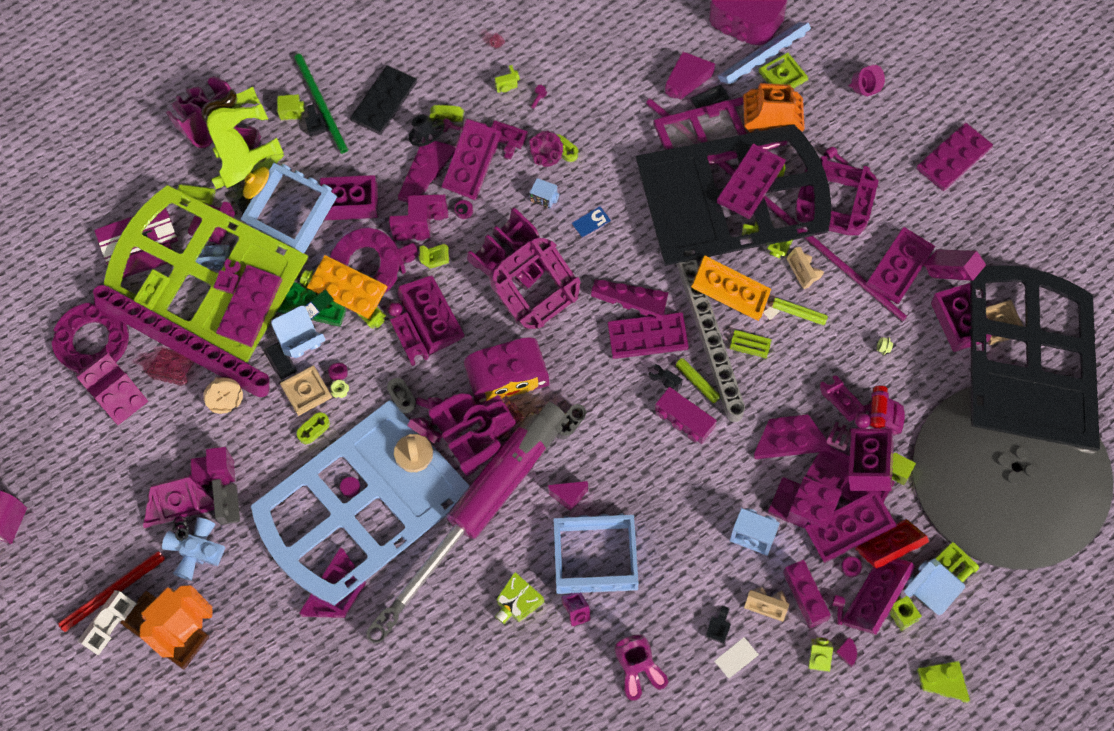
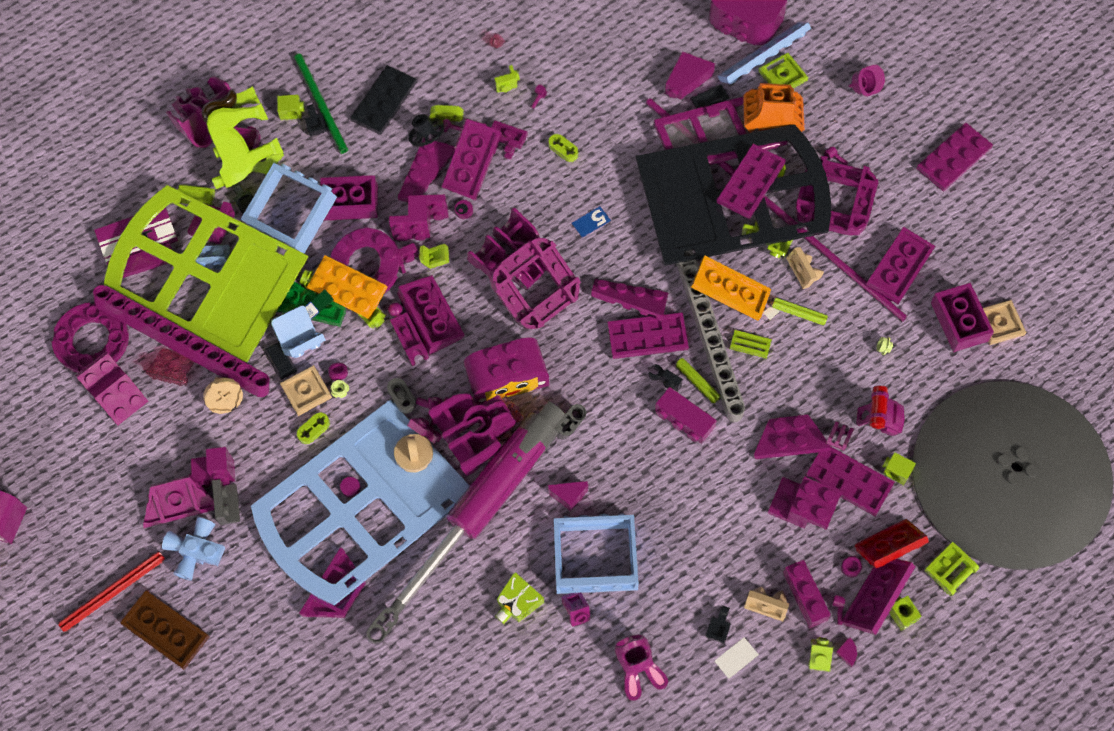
white arch [77,590,136,655] -> none
lime plate [133,269,171,311] -> none
orange slope [140,585,212,657] -> none
black pin [172,516,189,541] -> none
magenta plate [214,259,241,294] -> none
magenta plate [216,265,283,348] -> none
yellow dish [243,167,269,199] -> none
magenta dish [530,131,563,167] -> none
light blue brick [530,178,559,209] -> none
light blue brick [730,508,780,556] -> none
magenta plate [805,491,896,563] -> none
magenta plate [820,375,871,429] -> none
magenta brick [848,428,894,491] -> none
light blue bracket [904,558,965,615] -> none
lime wing [917,661,970,703] -> none
magenta brick [924,249,986,281] -> none
black door [970,265,1100,451] -> none

